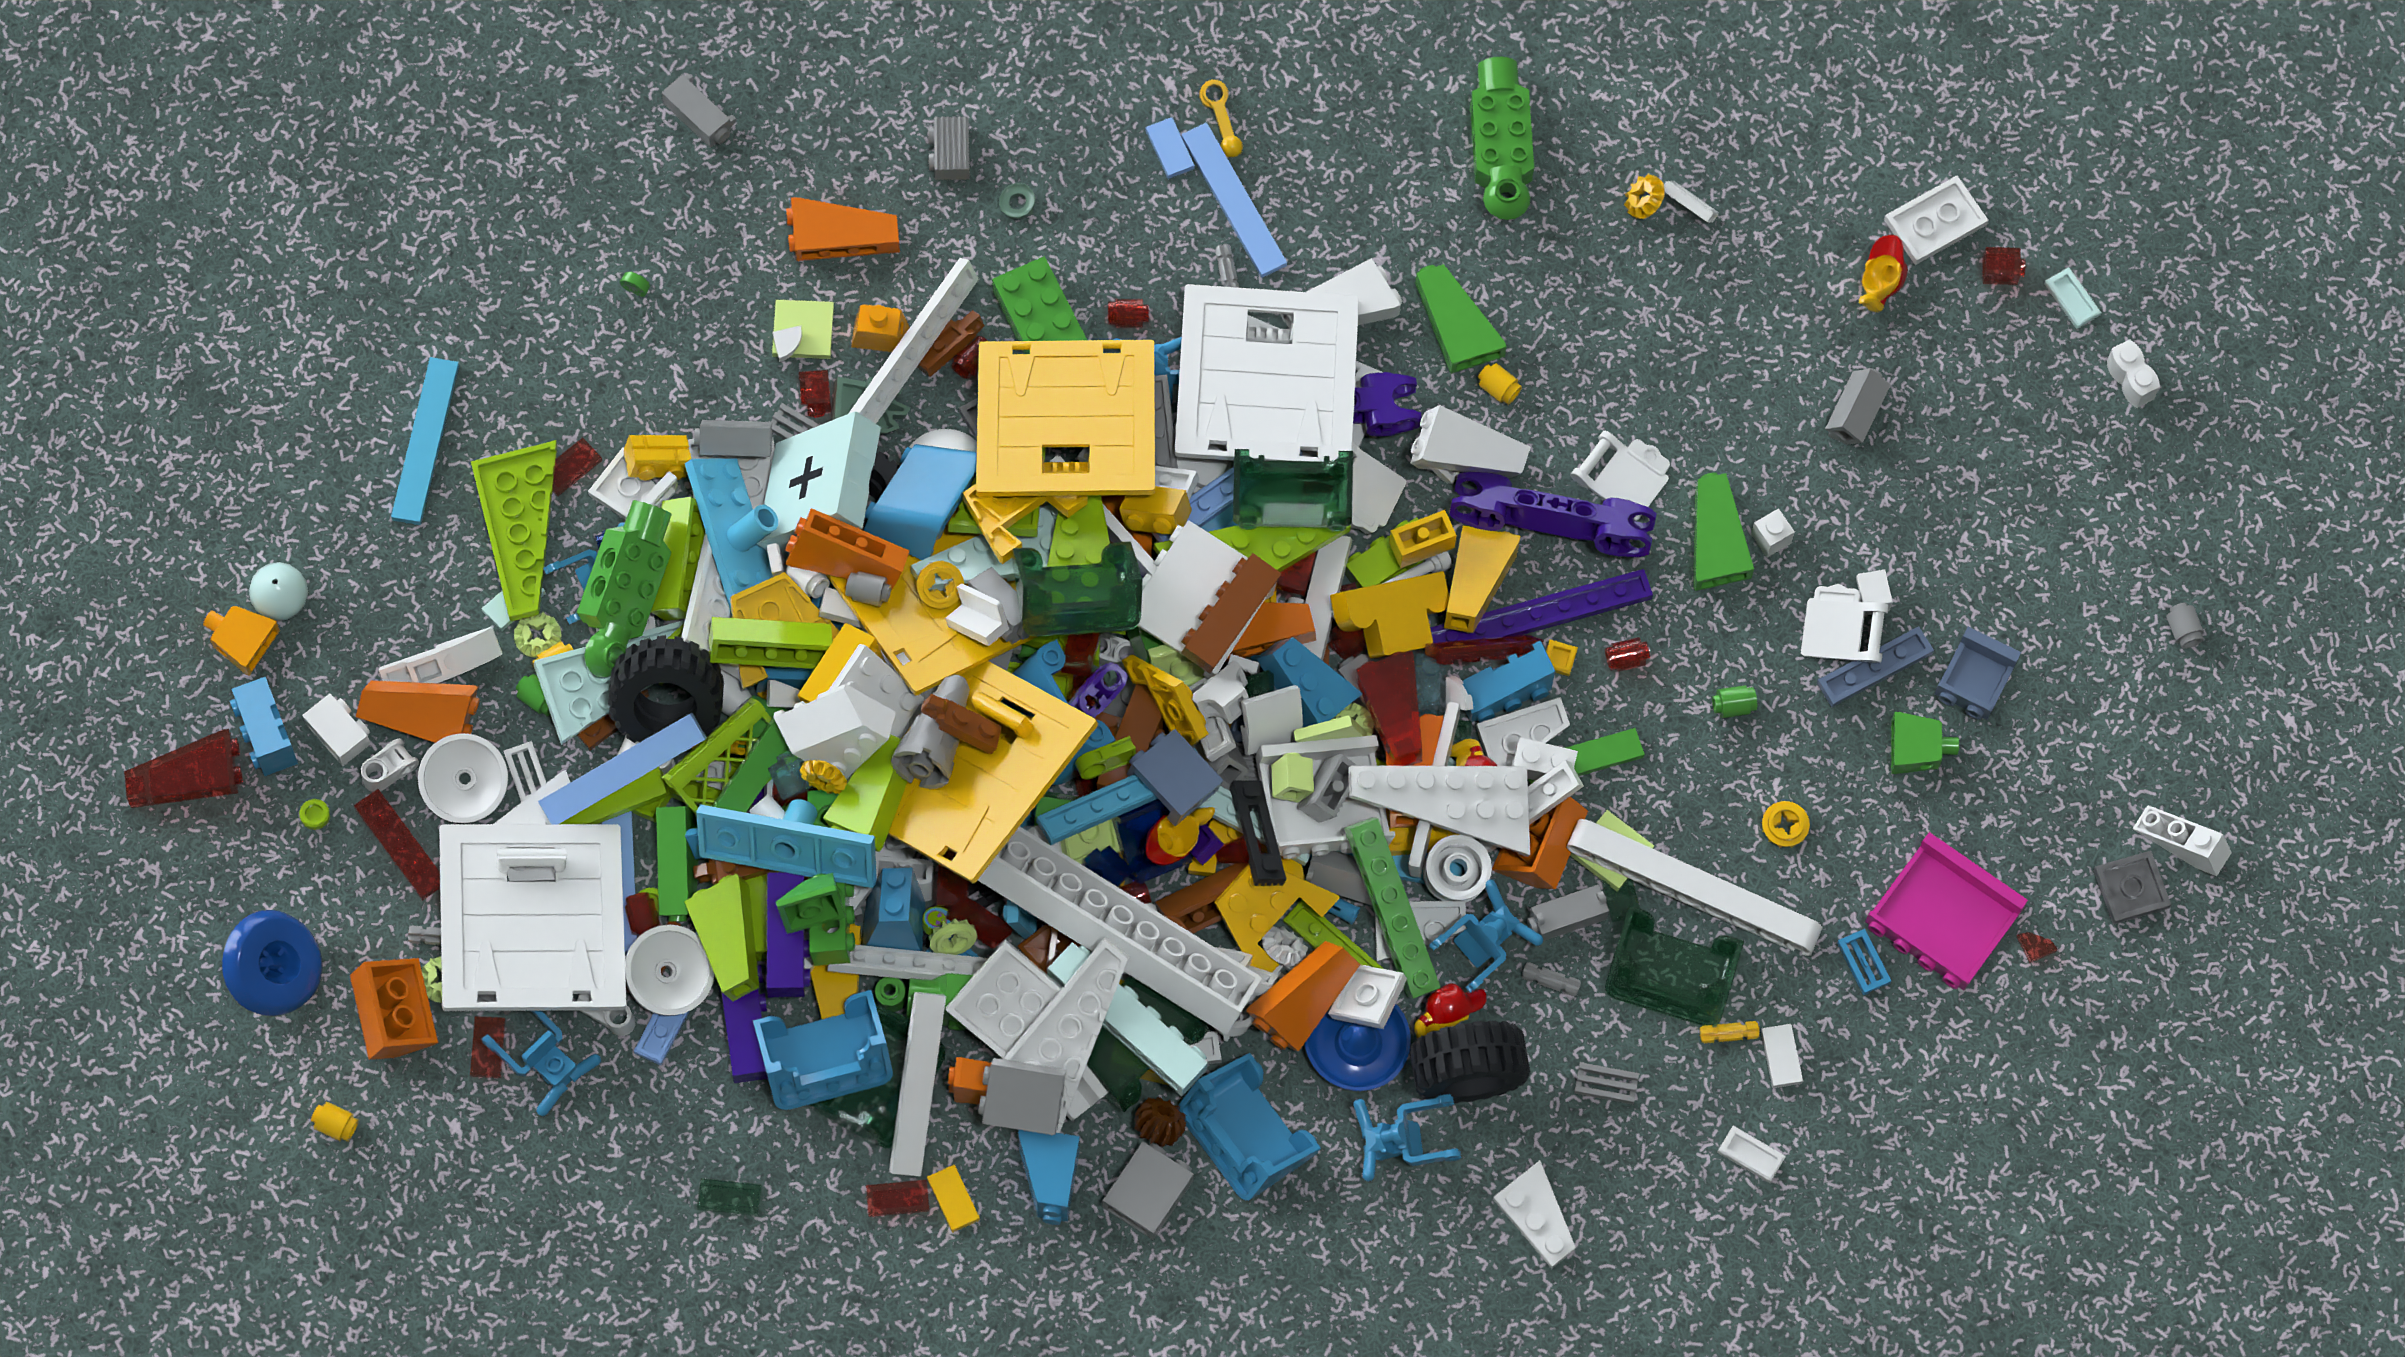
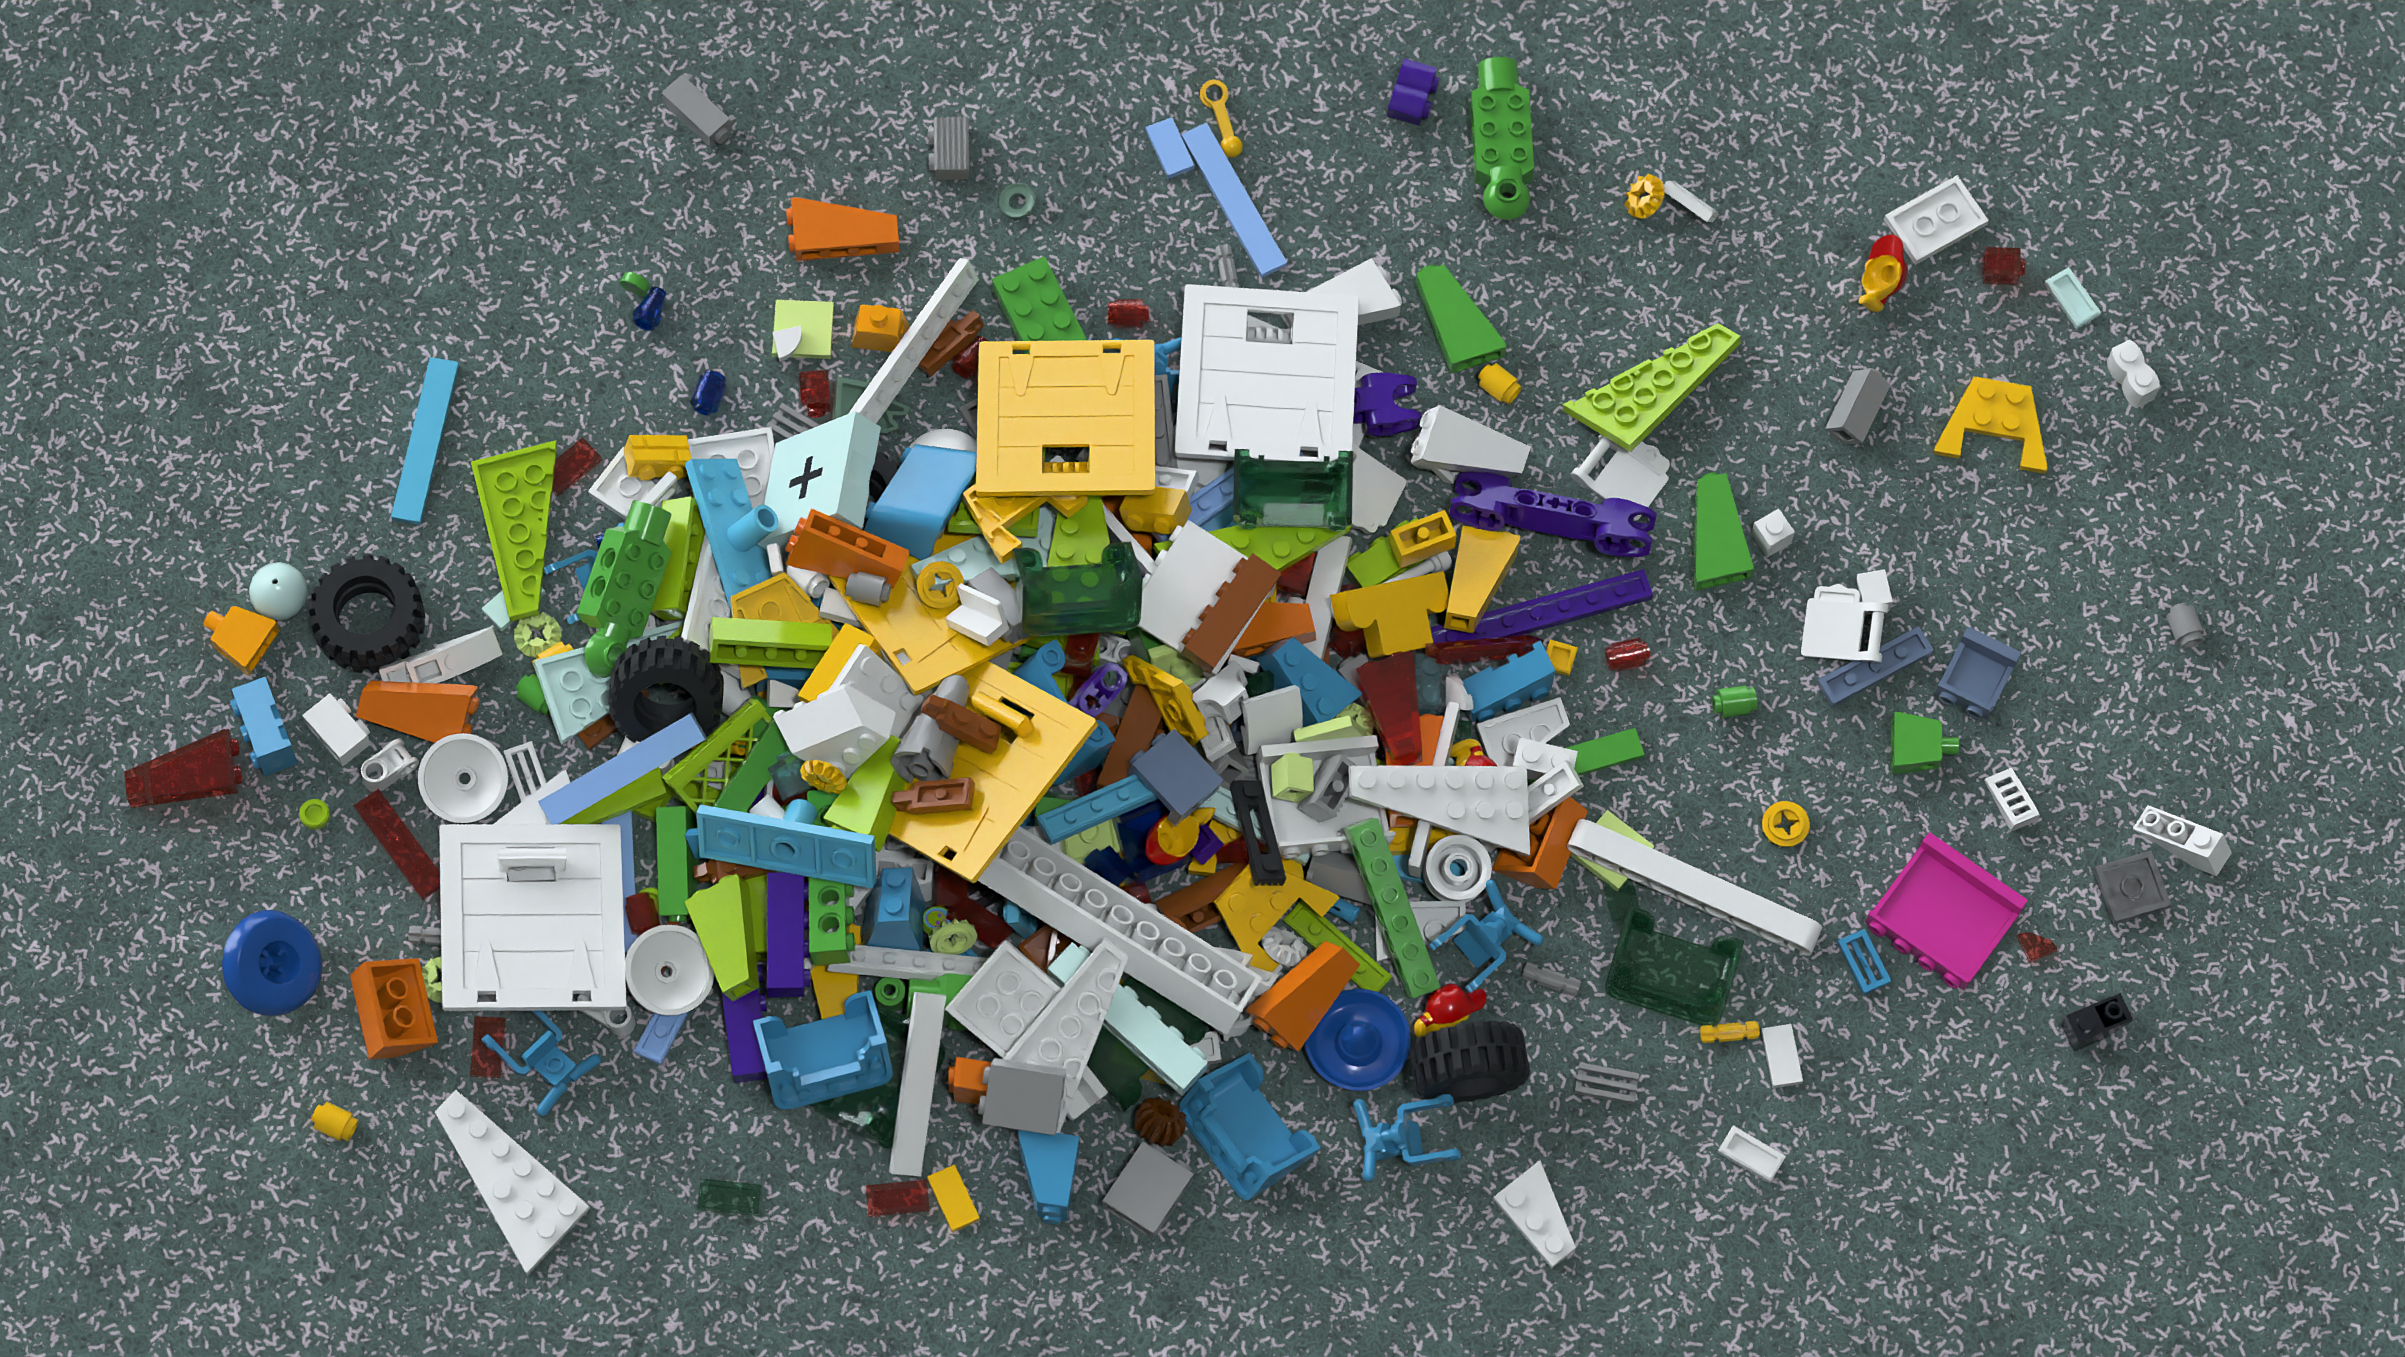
light grey brick [694,420,773,457] -> none
bright green slope [776,873,846,934] -> none
lime piece [1075,736,1136,779] -> none
white tile [1329,965,1407,1029] -> none
light grey brick [1527,884,1609,941] -> none
none -> black tyre [308,555,425,673]
none -> white wing [435,1090,590,1276]
none -> clear blue cone [633,286,667,331]
none -> clear blue brick [690,370,727,415]
none -> dark orange hinge [891,777,975,814]
none -> dark purple brick [1387,58,1440,126]
none -> lime wing [1563,323,1741,452]
none -> yellow wing [1933,376,2047,474]
none -> white slope [1984,768,2040,832]
none -> black slope [2061,993,2134,1052]

